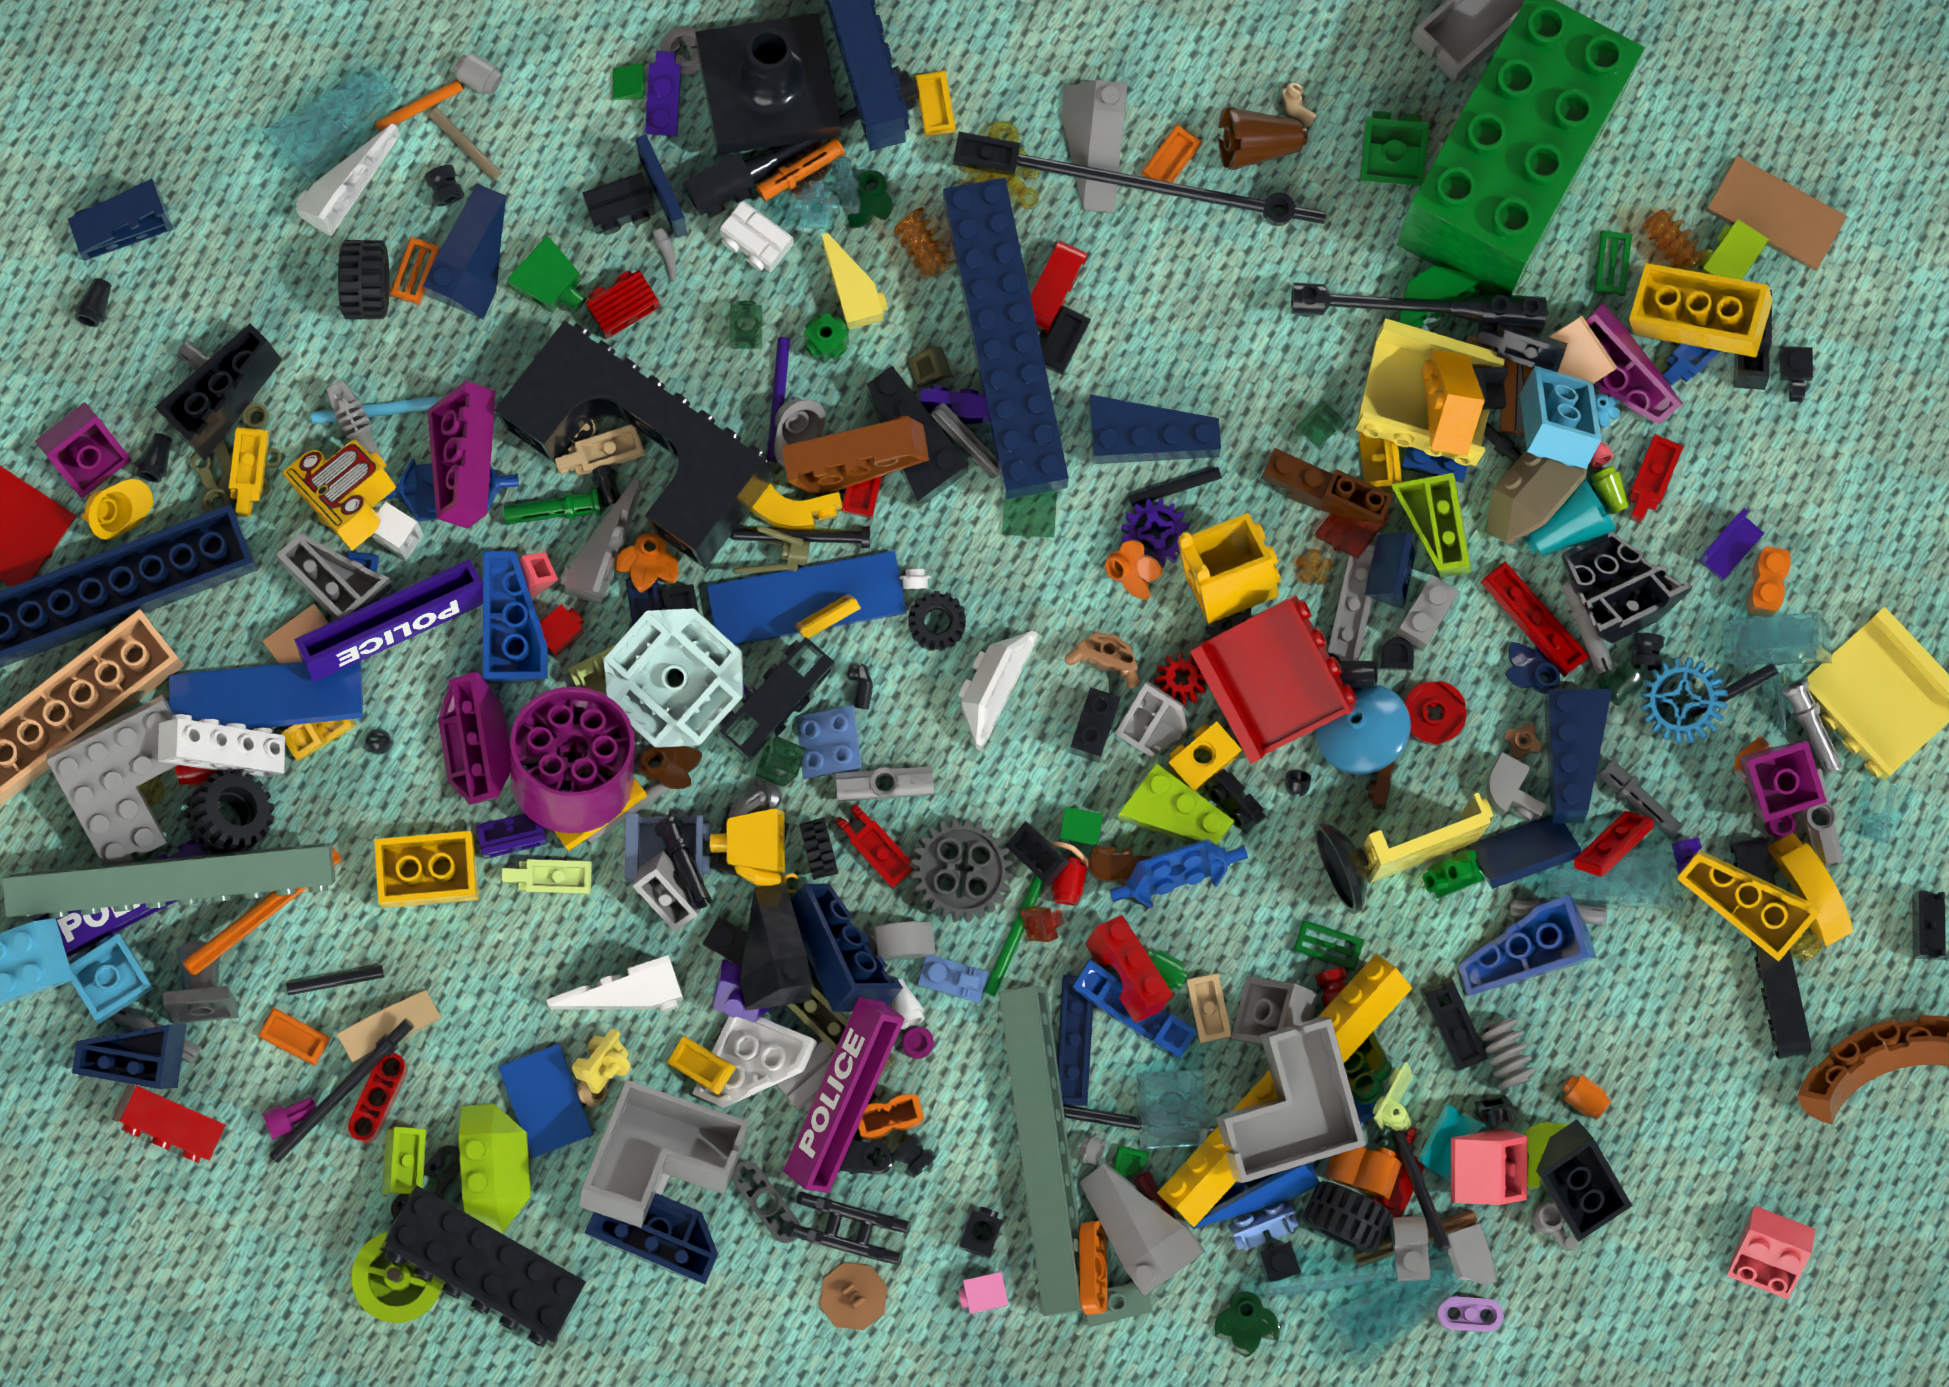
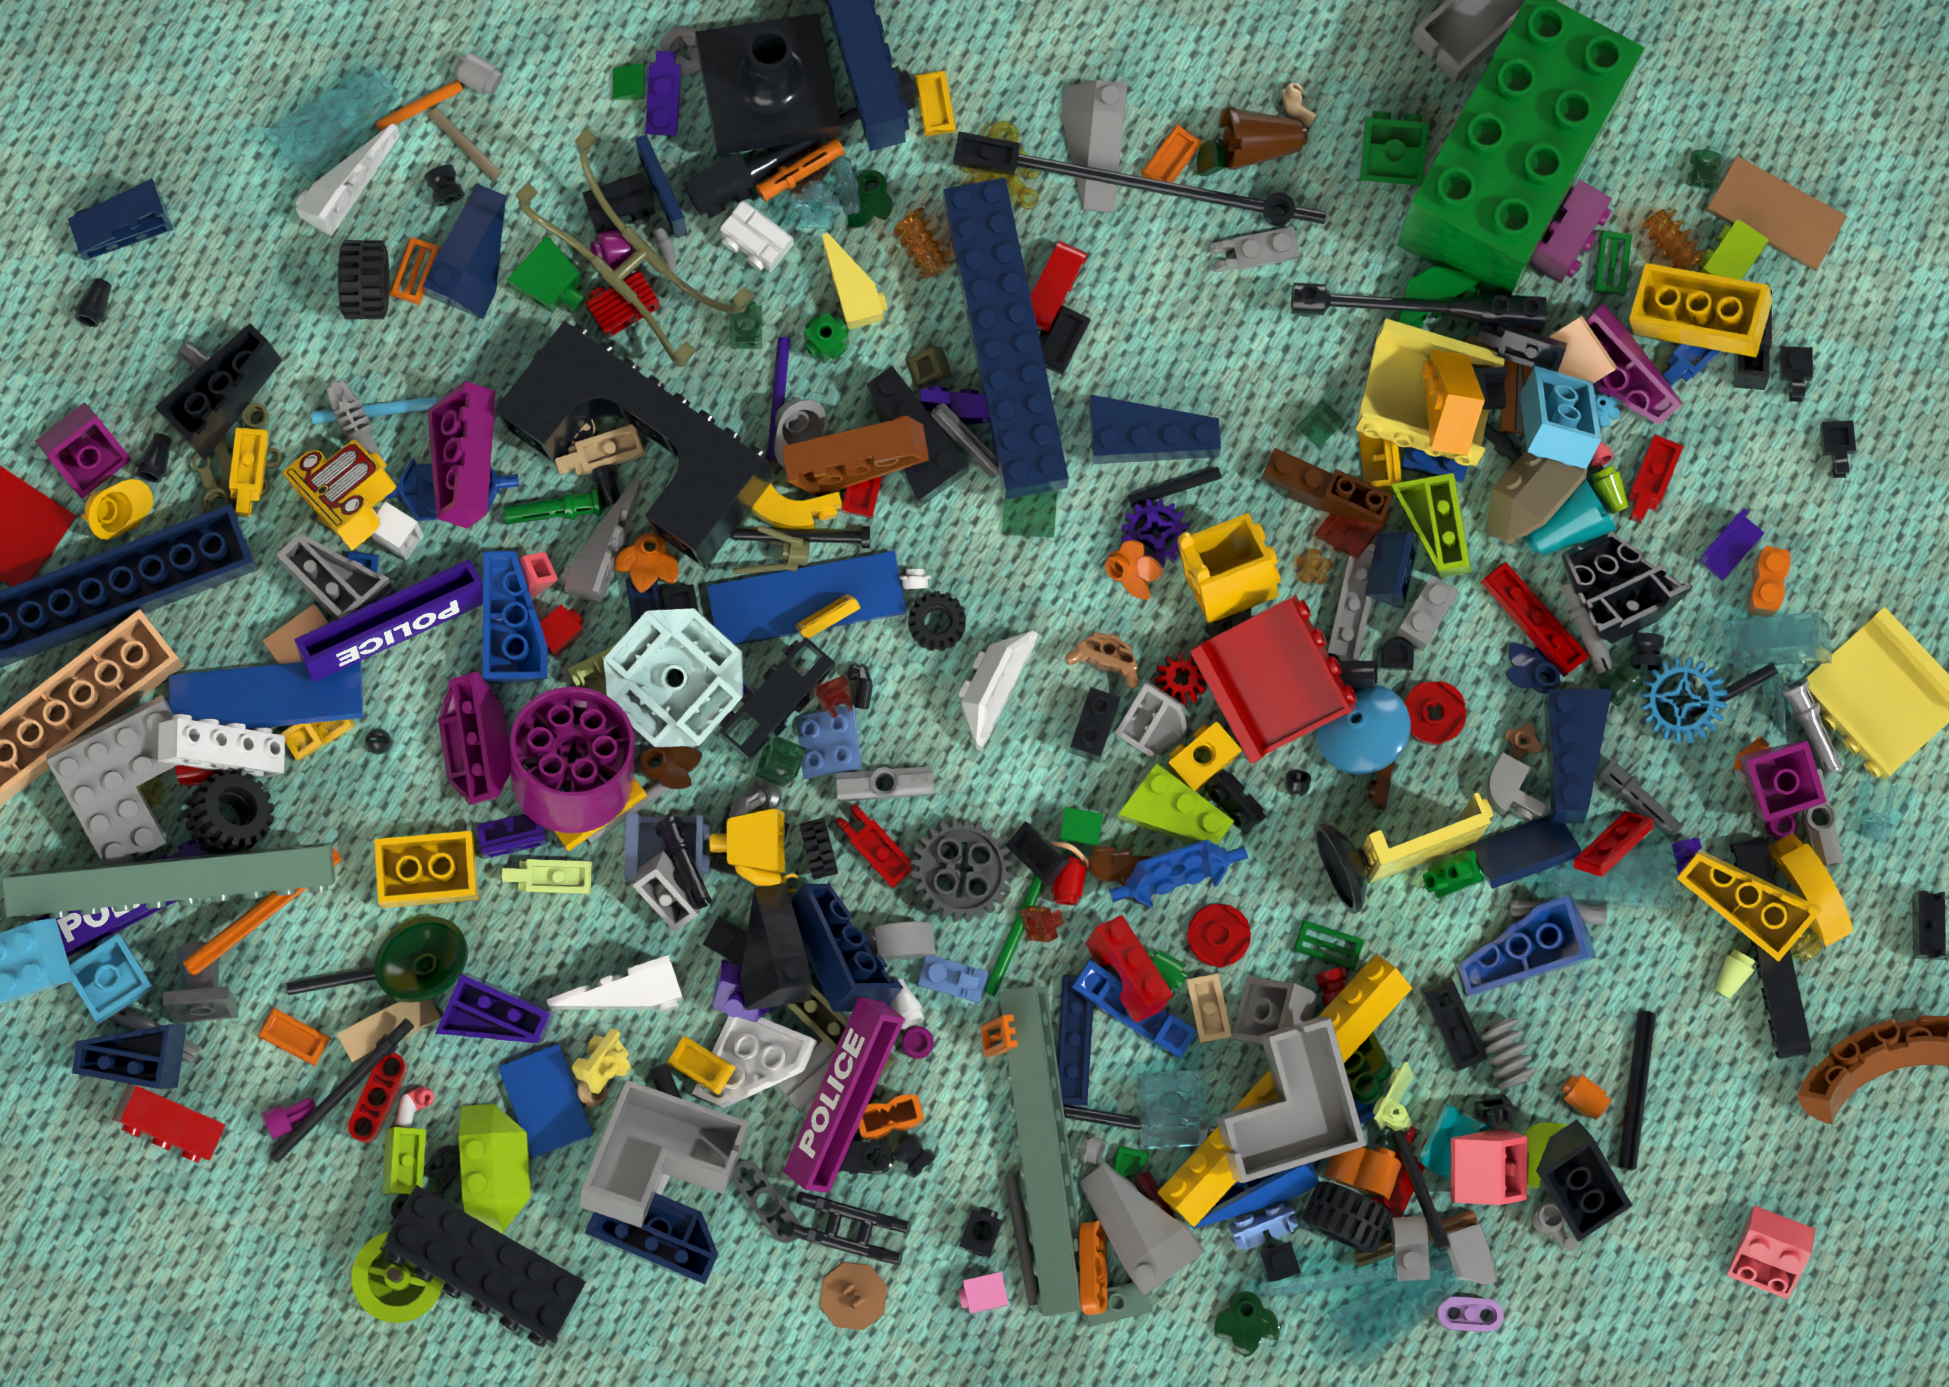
none -> dark green dish [374,917,468,1003]
none -> arm [395,1087,434,1128]
none -> dark purple wedge [435,973,555,1043]
none -> olive bar [515,129,755,367]
none -> magenta head [590,229,636,270]
none -> black pin [649,1063,682,1099]
none -> clear red tile [814,675,853,718]
none -> orange tile [980,1014,1018,1057]
none -> dark grey bar [1004,1175,1039,1306]
none -> red tile [1187,904,1251,968]
none -> dark green tile [1197,140,1226,176]
none -> light grey hinge [1208,226,1300,273]
none -> magenta wedge [1529,179,1612,284]
none -> black axle [1618,1011,1656,1171]
none -> clear green wheel [1686,150,1722,190]
none -> yellowish green cone [1714,949,1756,999]
none -> black plate [1820,420,1856,478]

